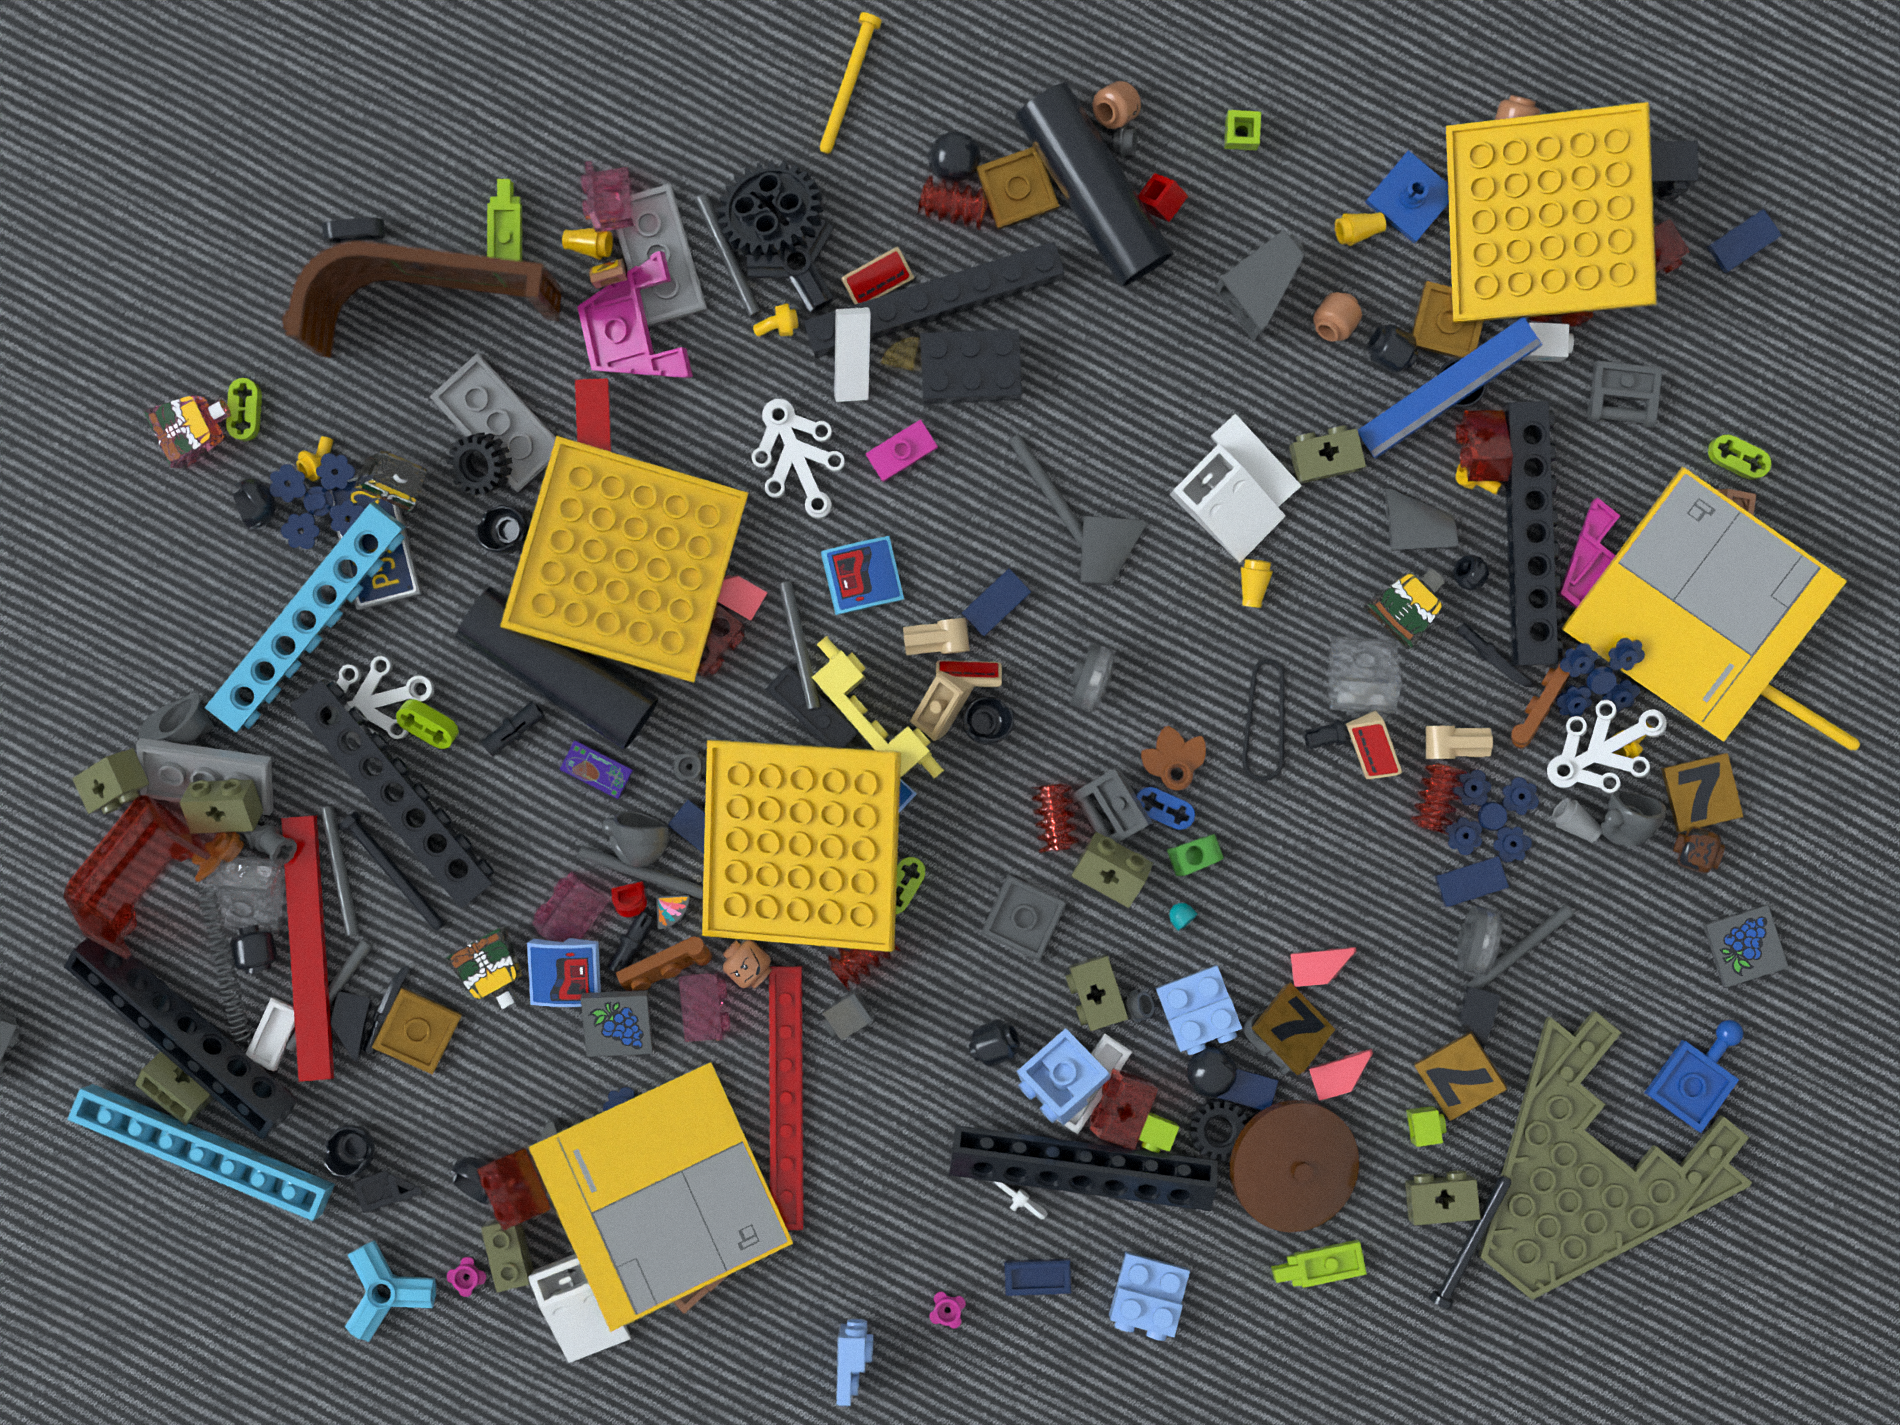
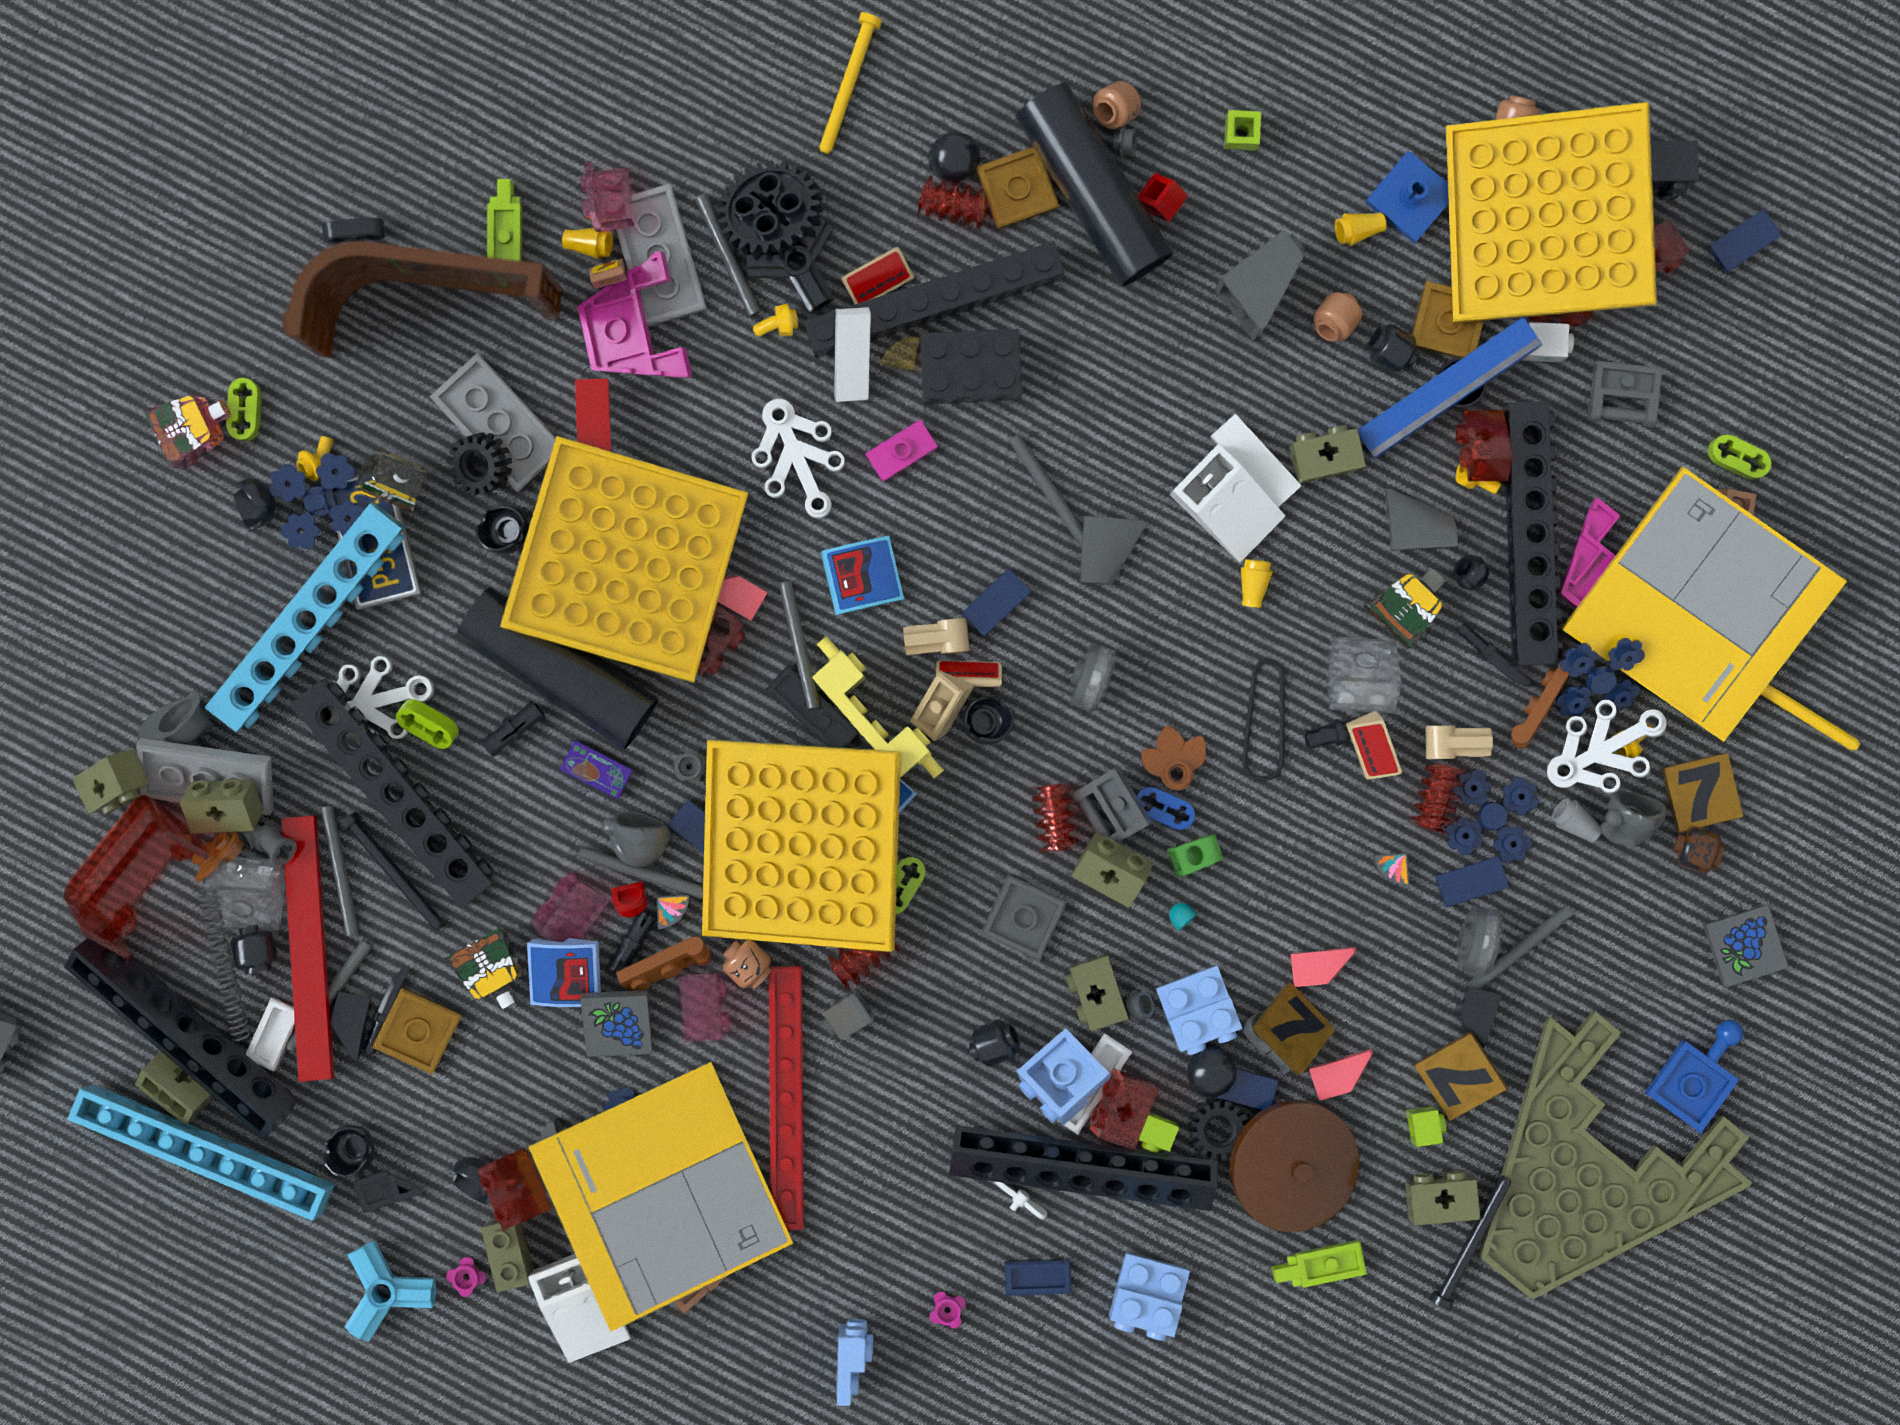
none -> tile [1372,853,1410,886]

